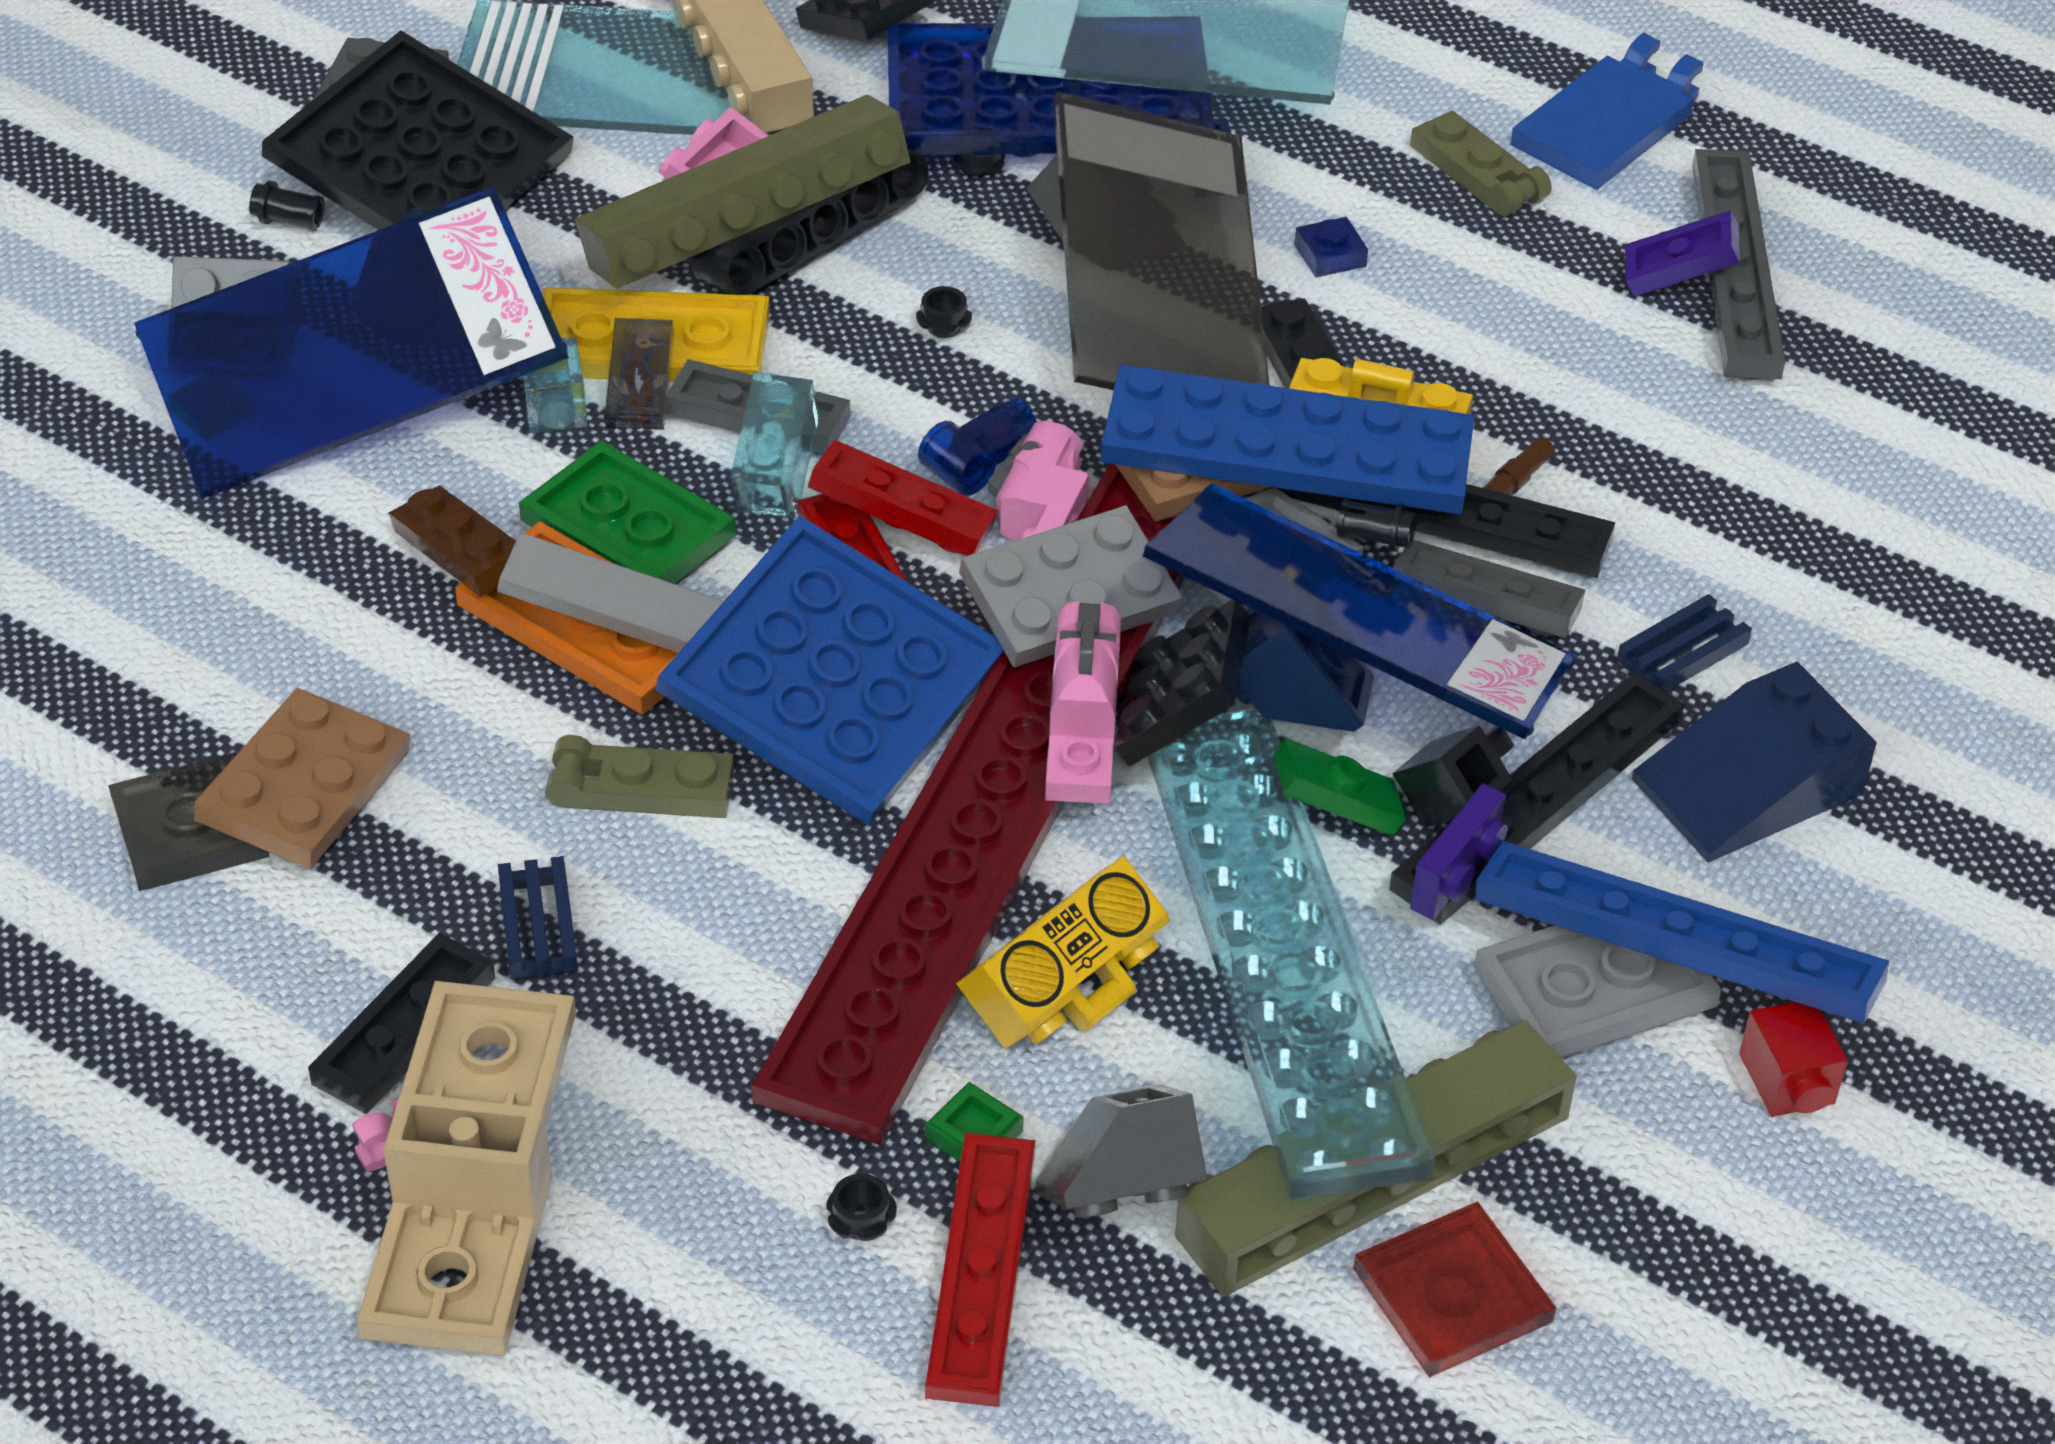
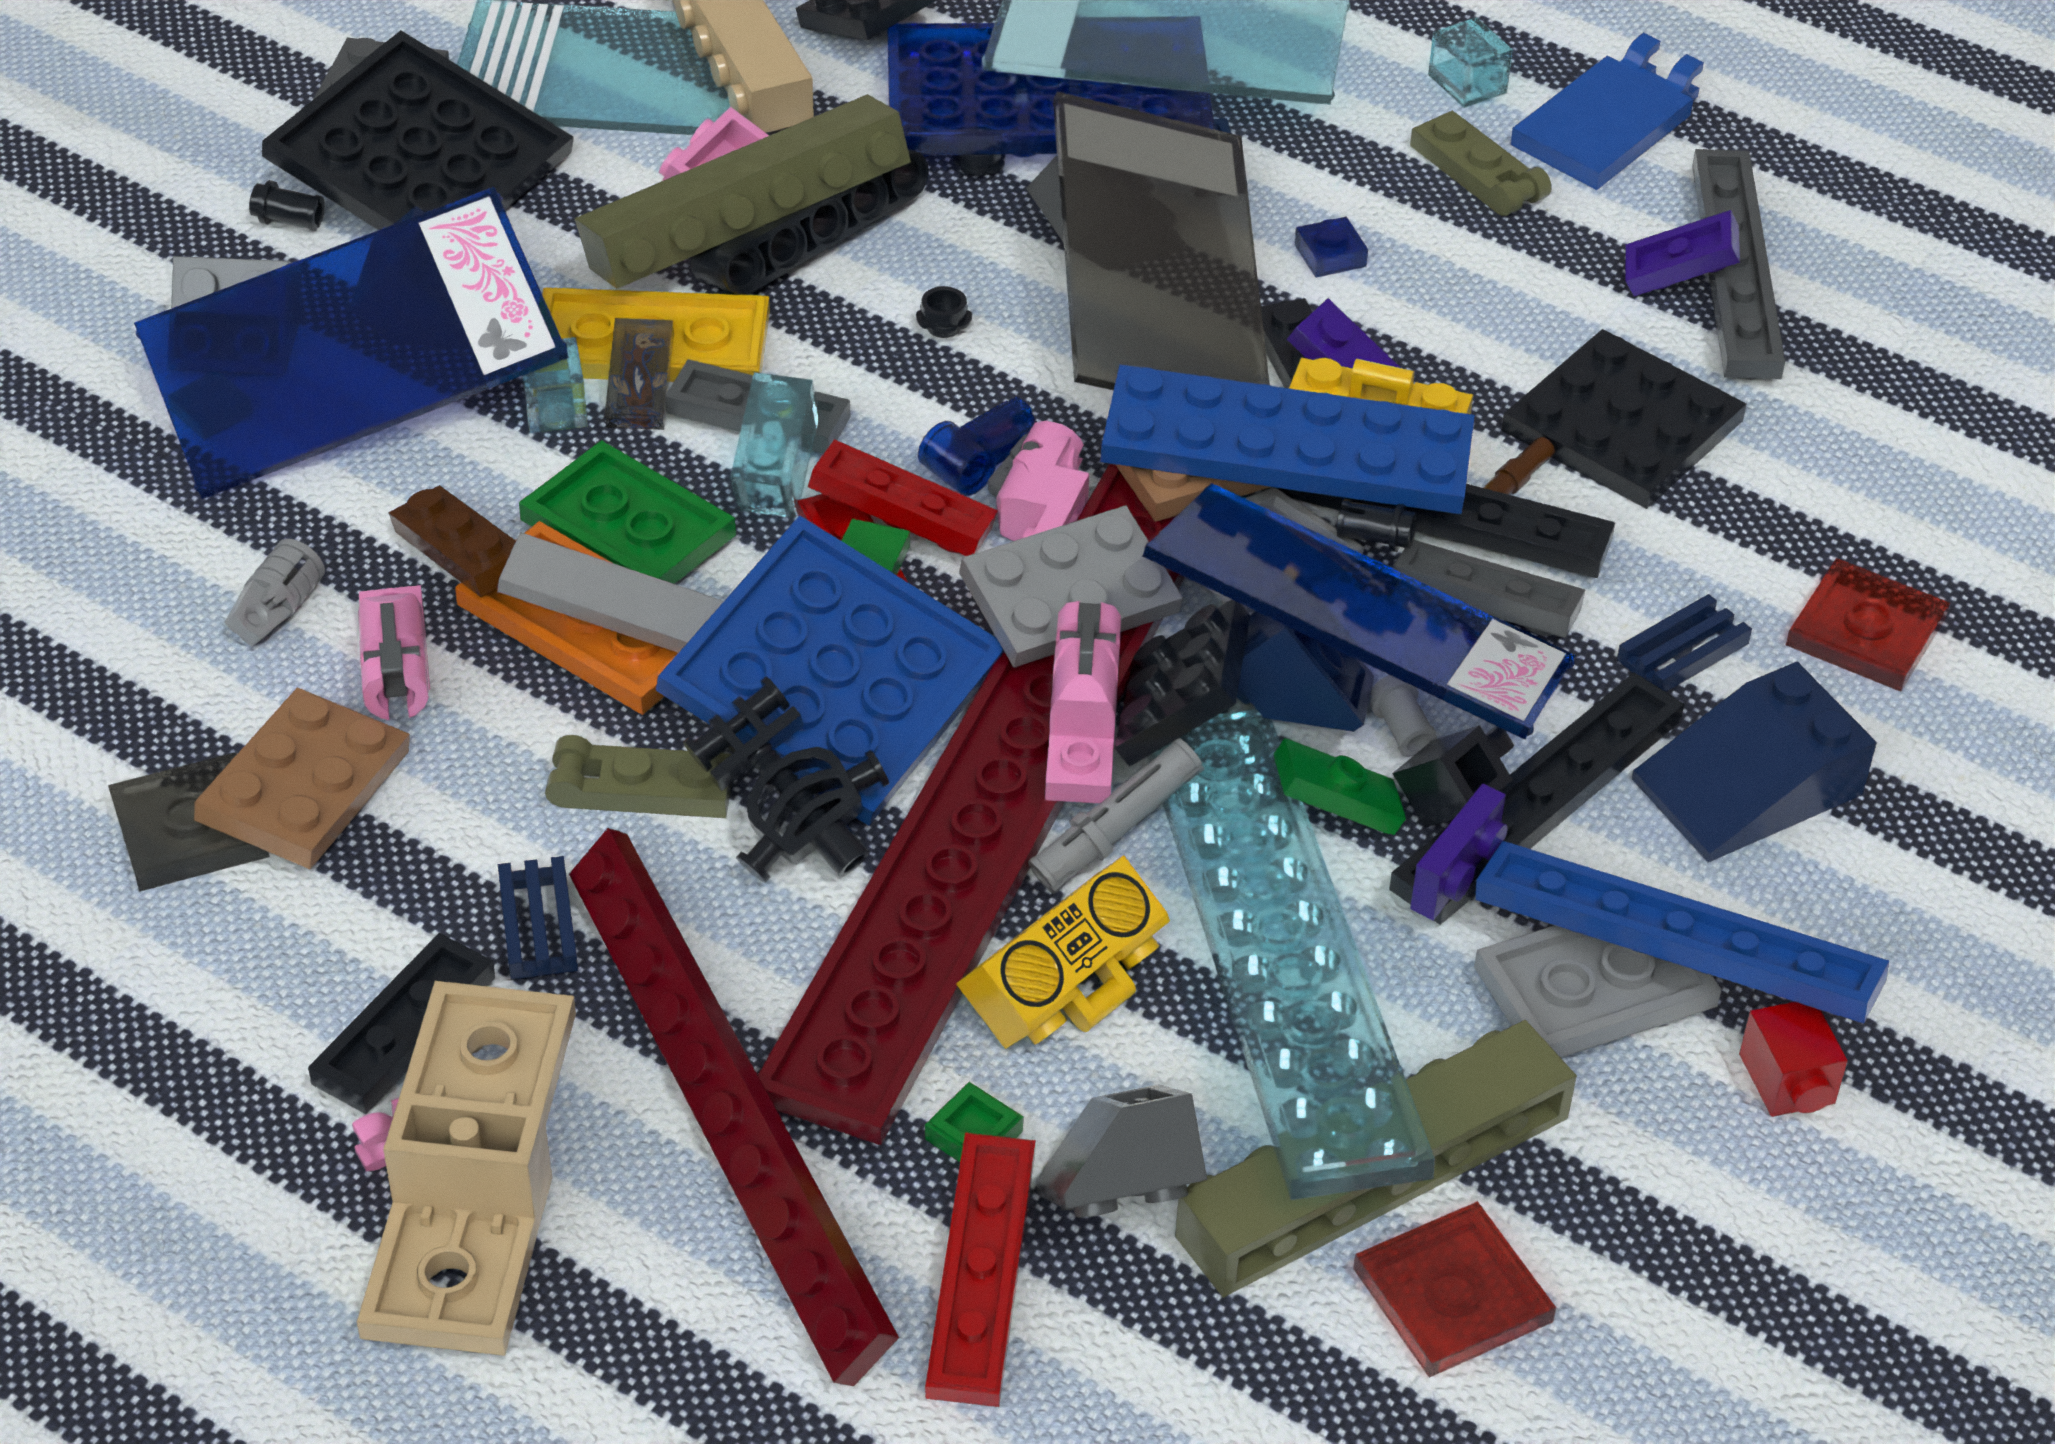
black plate [826,1173,897,1241] -> none
none -> light grey hinge [225,539,325,646]
none -> bright pink plate [358,585,430,720]
none -> dark red plate [569,828,900,1386]
none -> black piece [683,676,890,883]
none -> green tile [841,519,910,575]
none -> light grey pin [1028,738,1205,894]
none -> dark purple plate [1287,298,1401,368]
none -> light grey pin [1370,674,1437,756]
none -> clear light blue brick [1428,17,1513,108]
none -> black plate [1501,329,1747,509]
none -> clear red tile [1786,558,1950,692]

